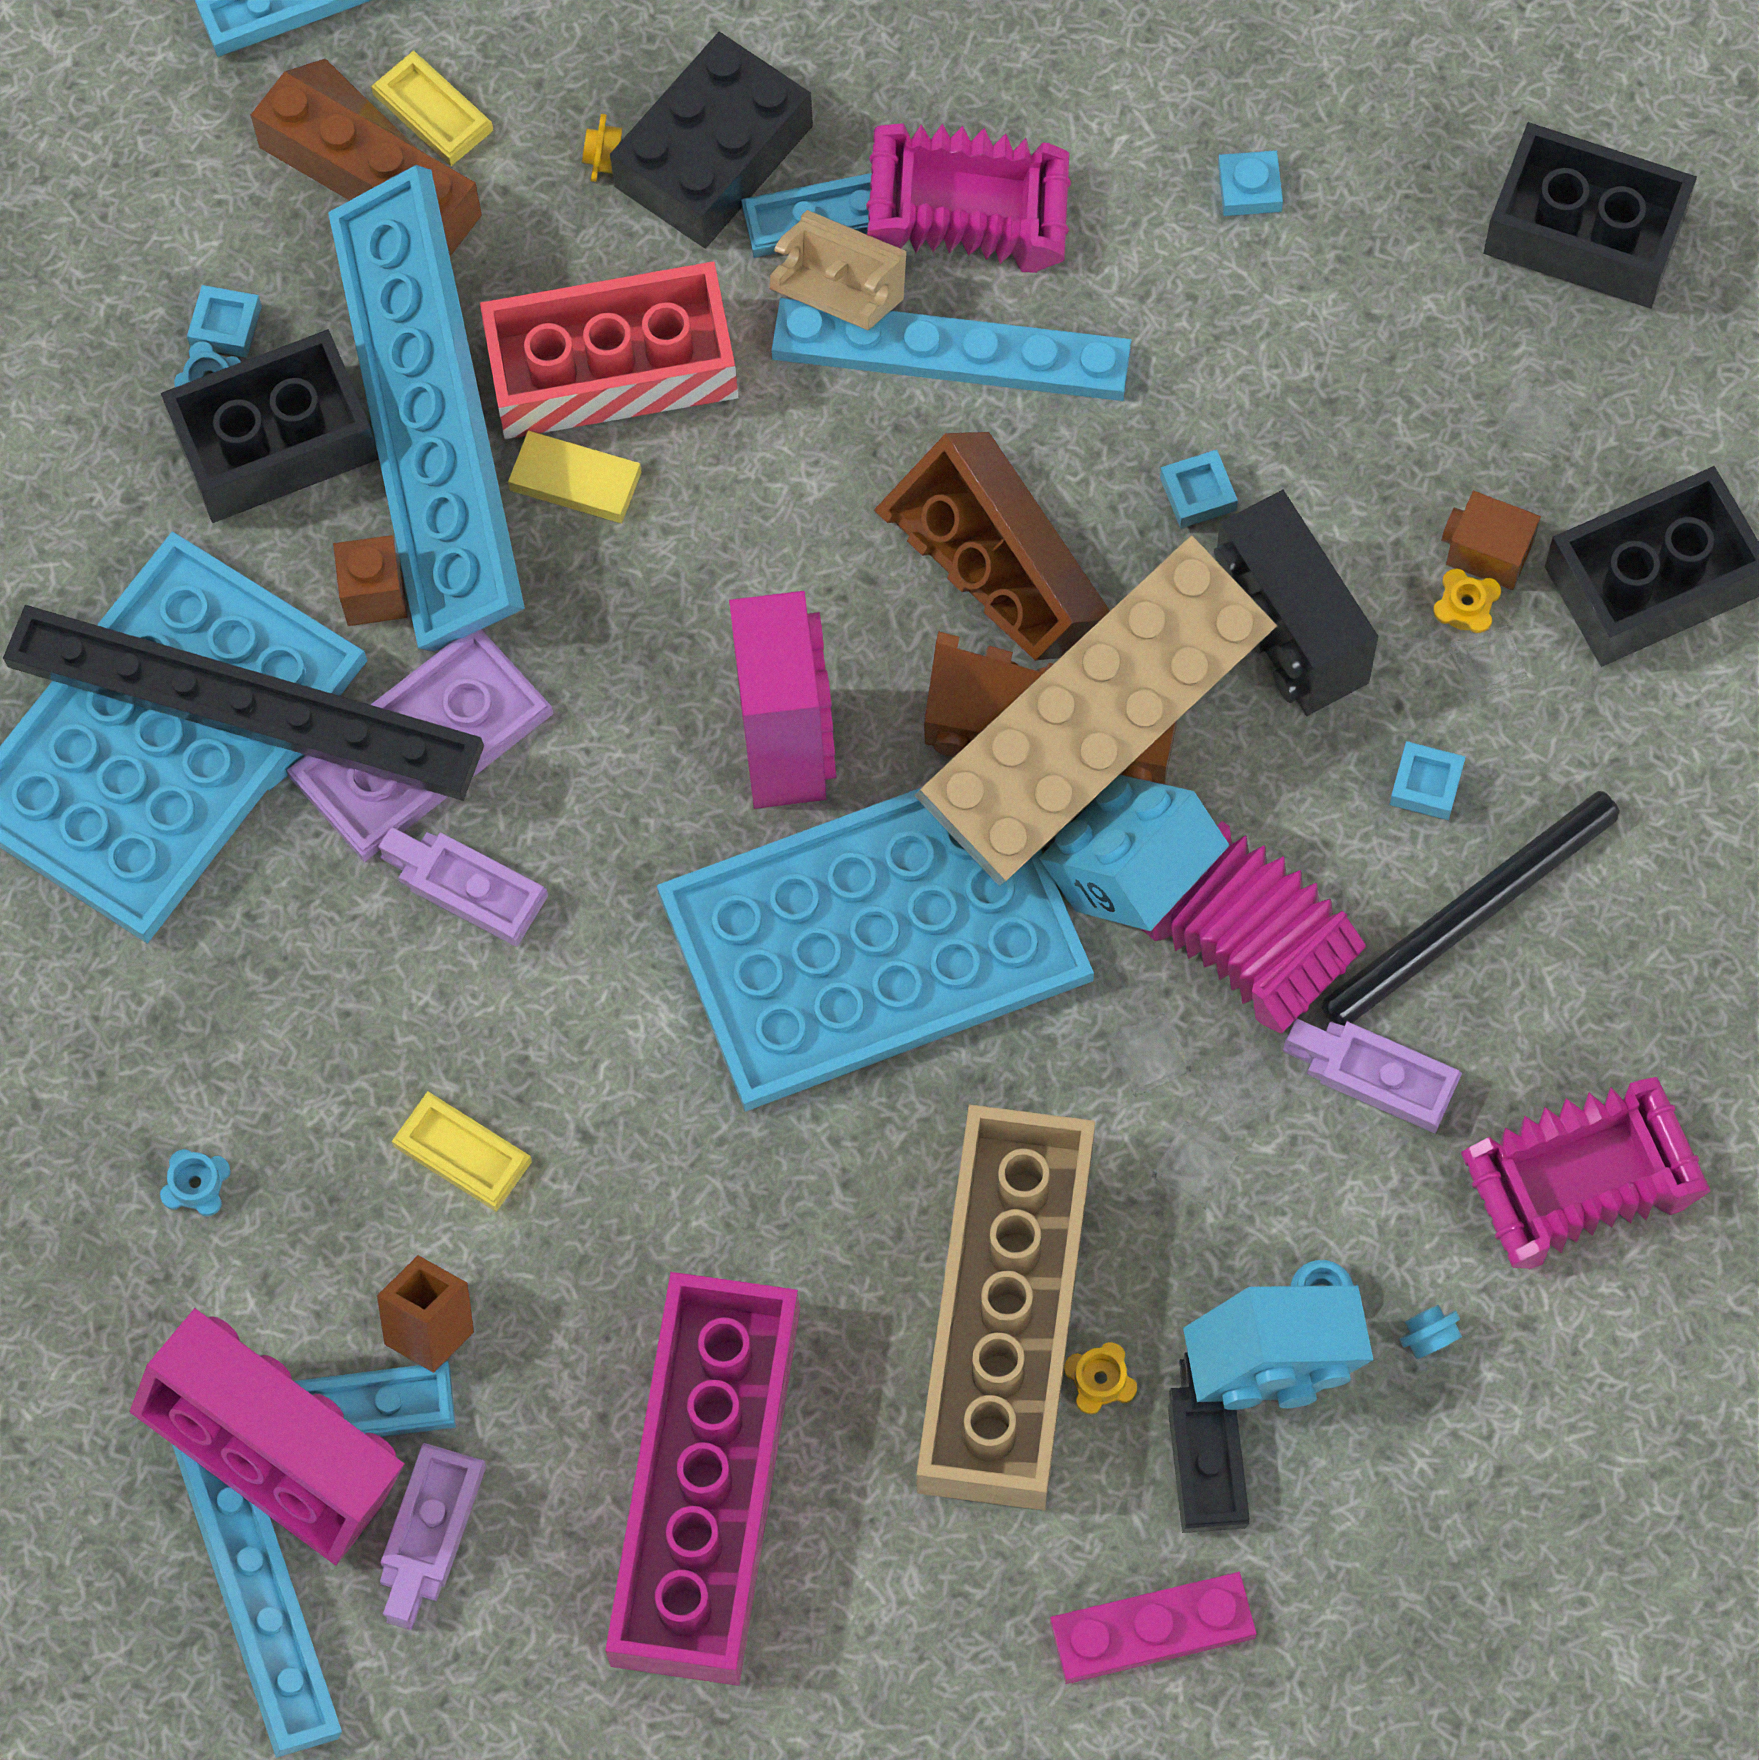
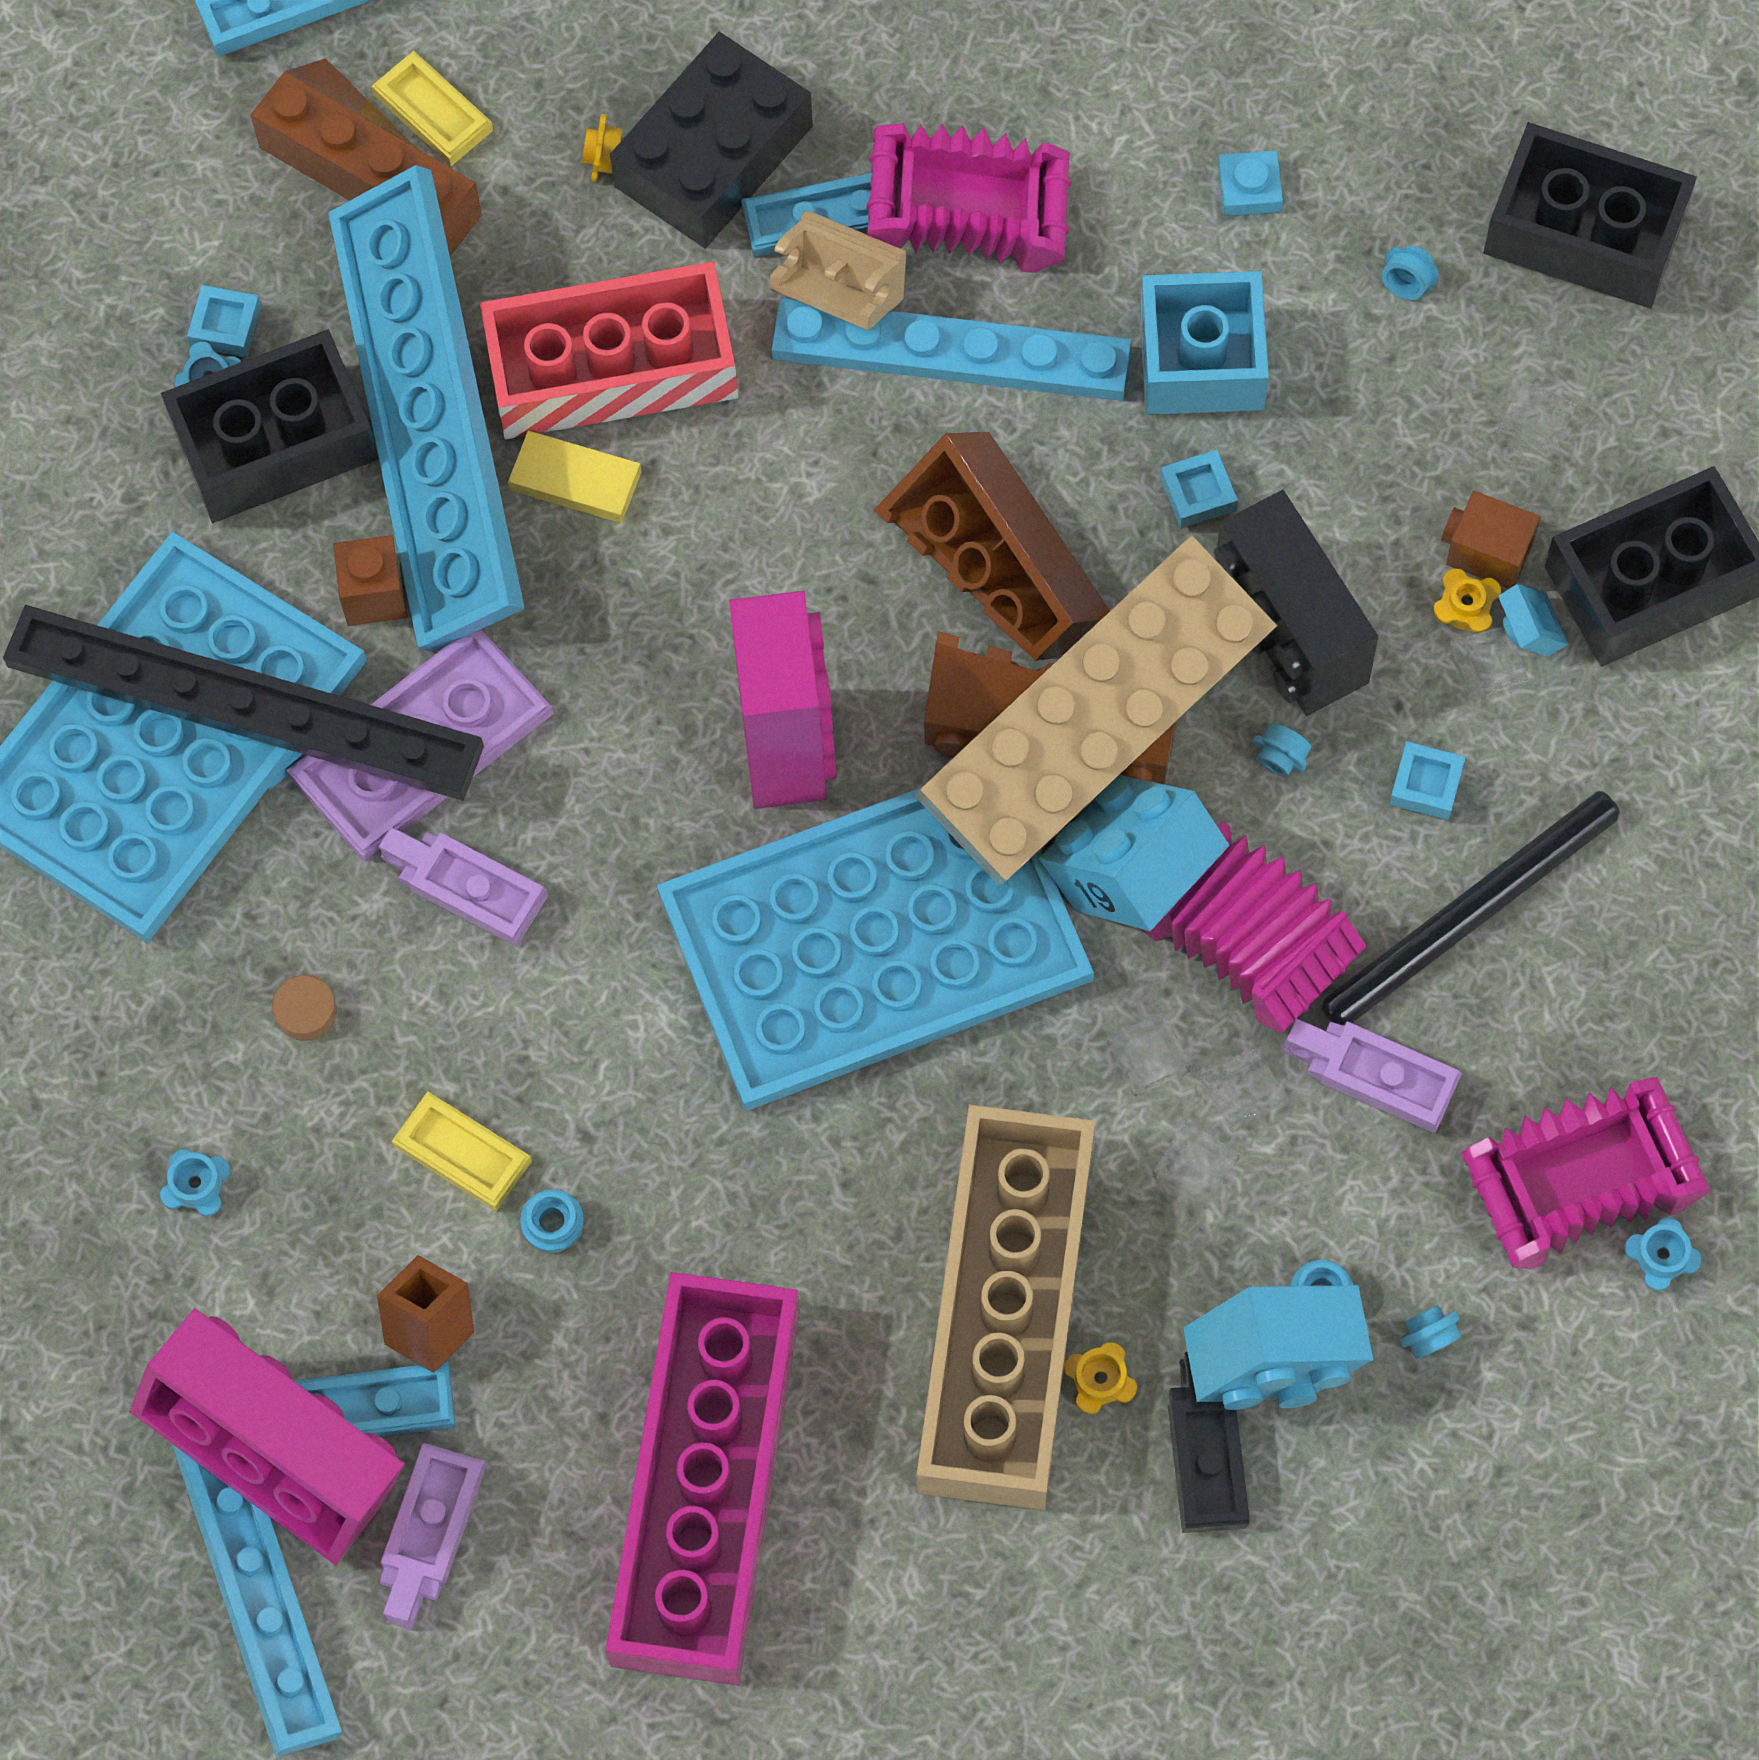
dark pink plate [1050,1572,1257,1684] -> none
none -> medium nougat tile [272,975,337,1041]
none -> medium azure plate [520,1189,584,1253]
none -> medium azure brick [1140,271,1269,415]
none -> medium azure plate [1253,723,1312,777]
none -> medium azure plate [1382,246,1439,300]
none -> medium azure plate [1498,584,1569,656]
none -> medium azure plate [1625,1217,1701,1291]

